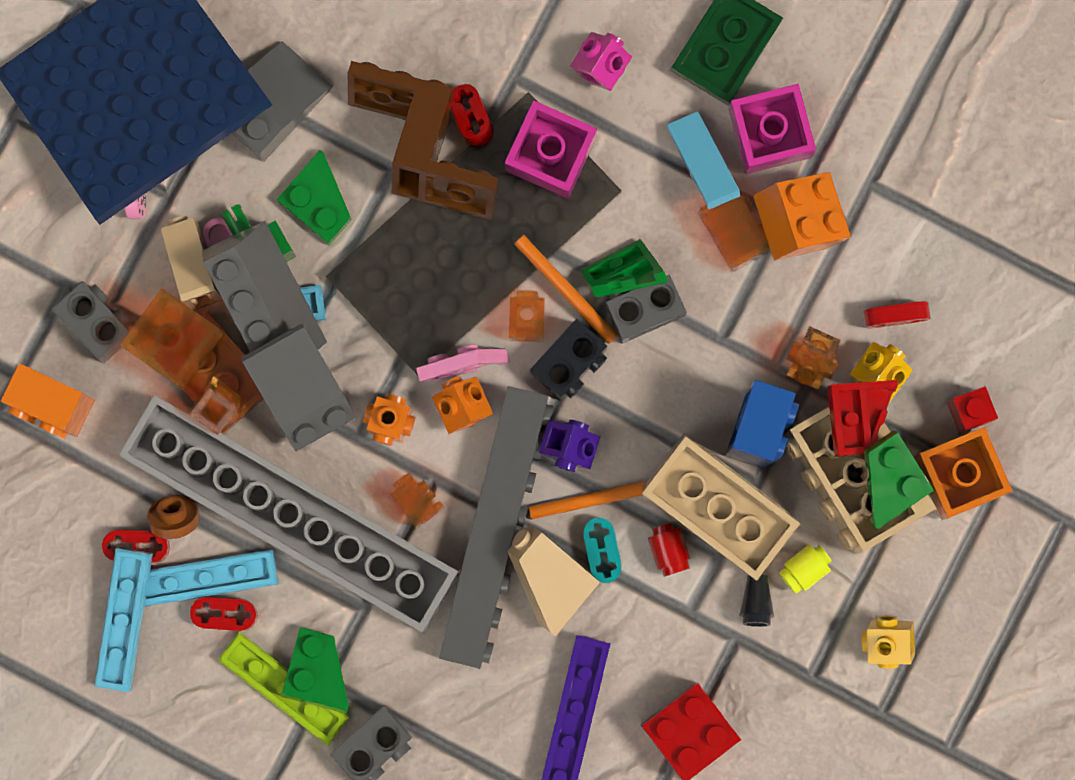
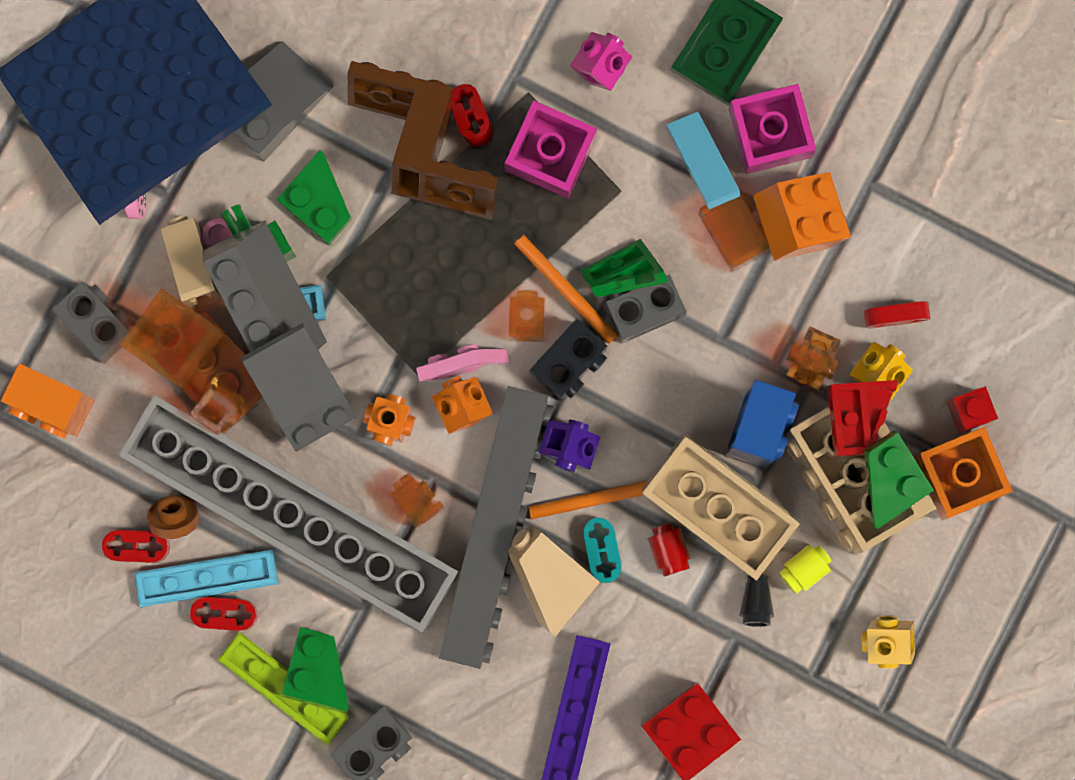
medium azure tile [94,547,153,692] -> none

